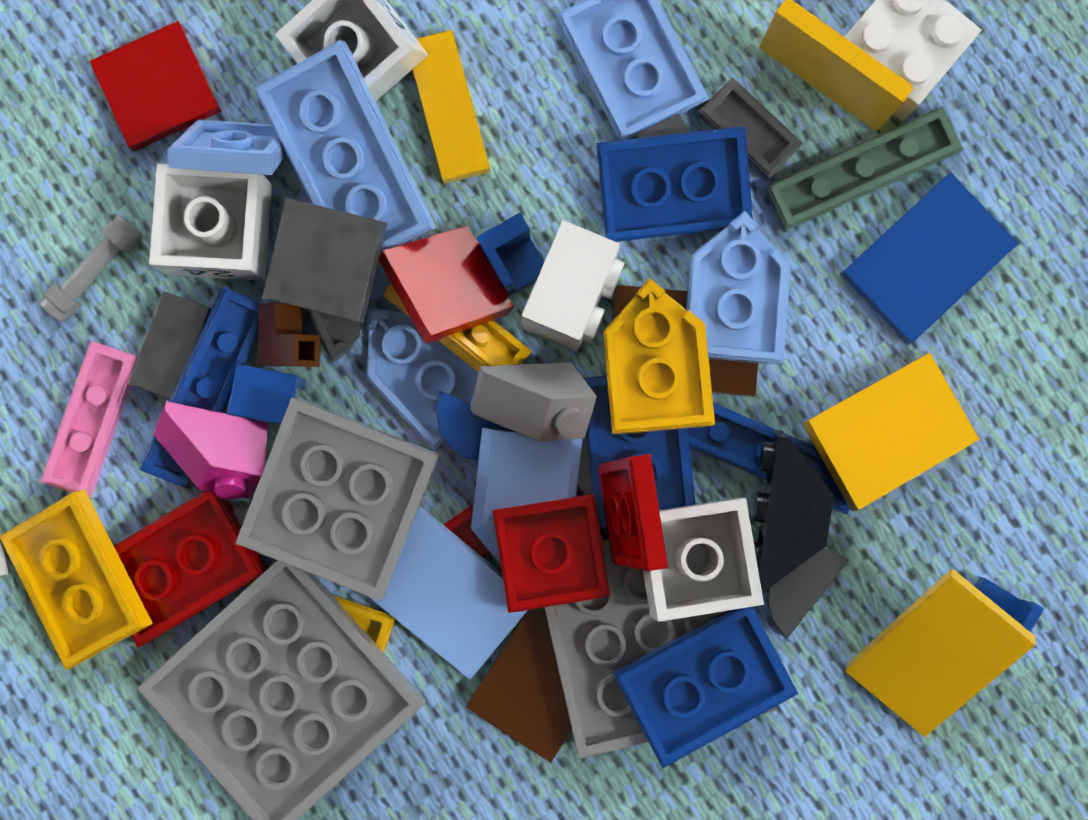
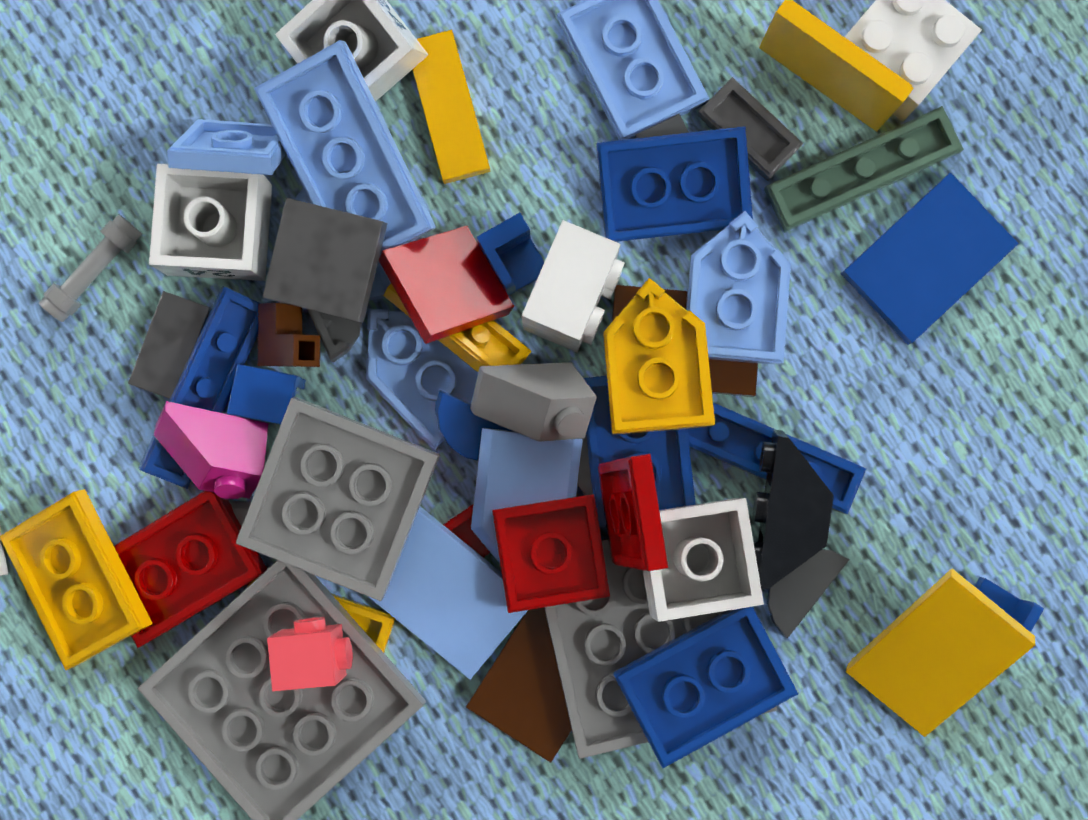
bright pink tile [40,341,138,498] -> none
red tile [89,21,222,152] -> none
yellow tile [802,353,980,512] -> none
none -> coral brick [267,617,353,692]

